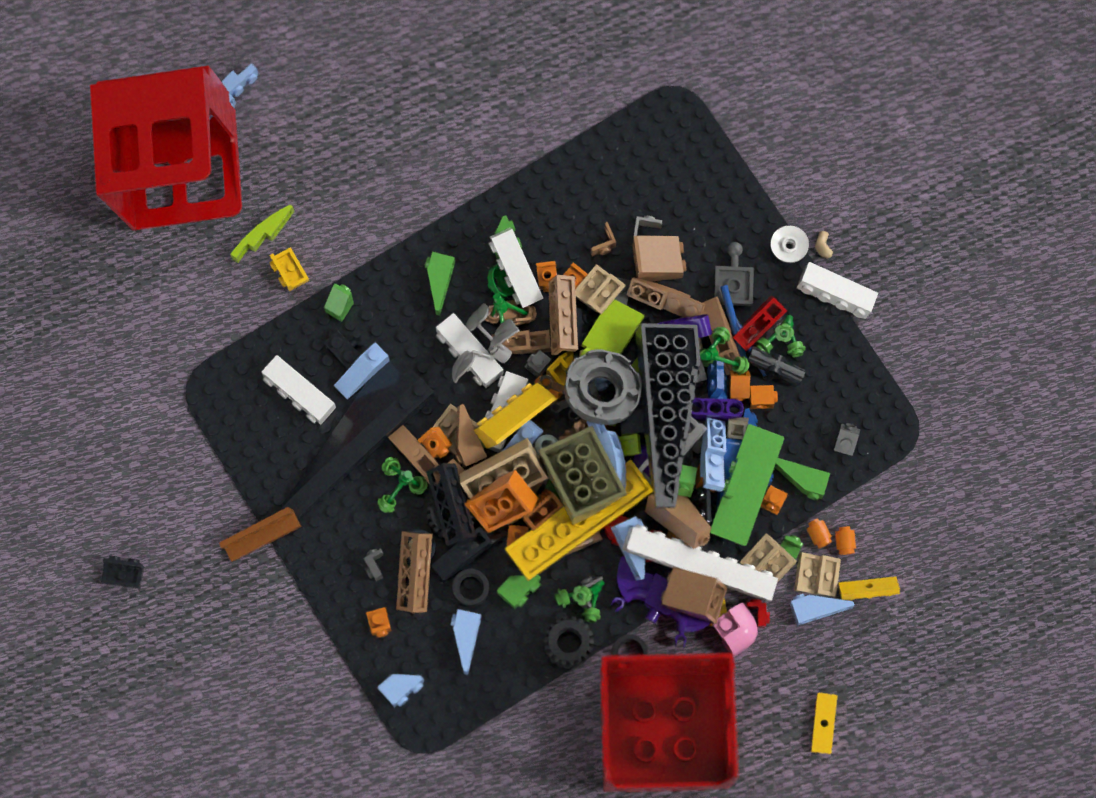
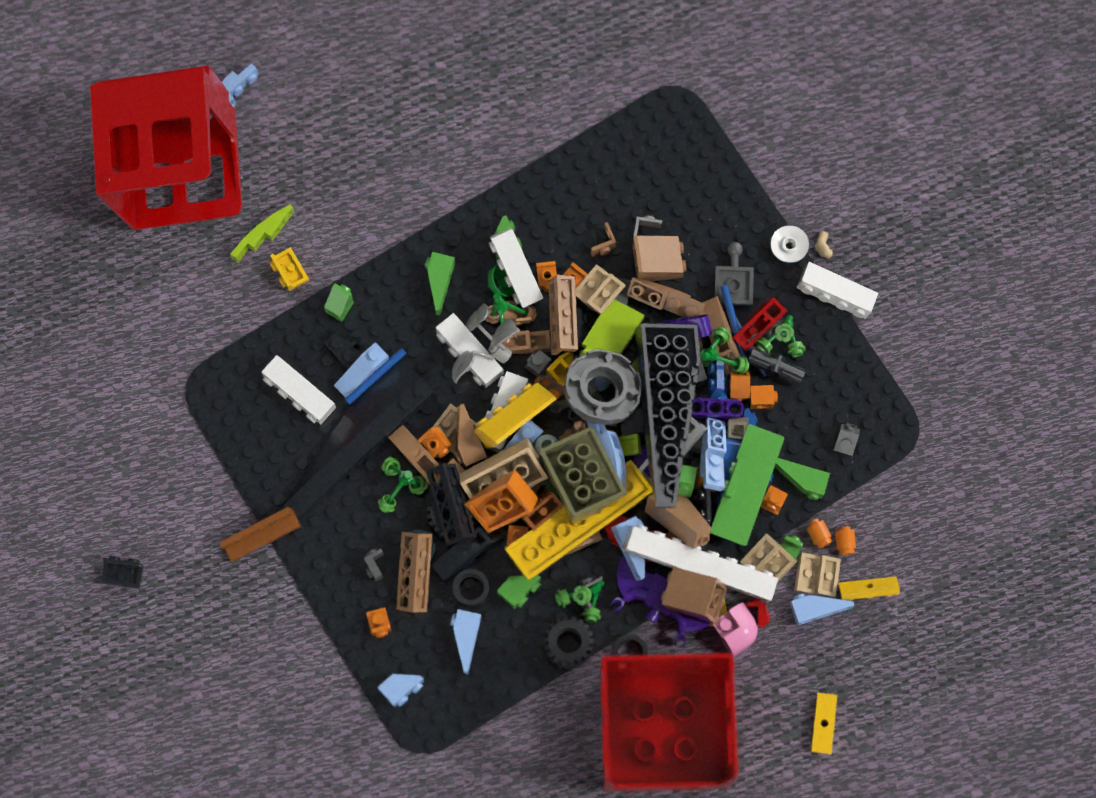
none -> blue bar [345,348,406,405]

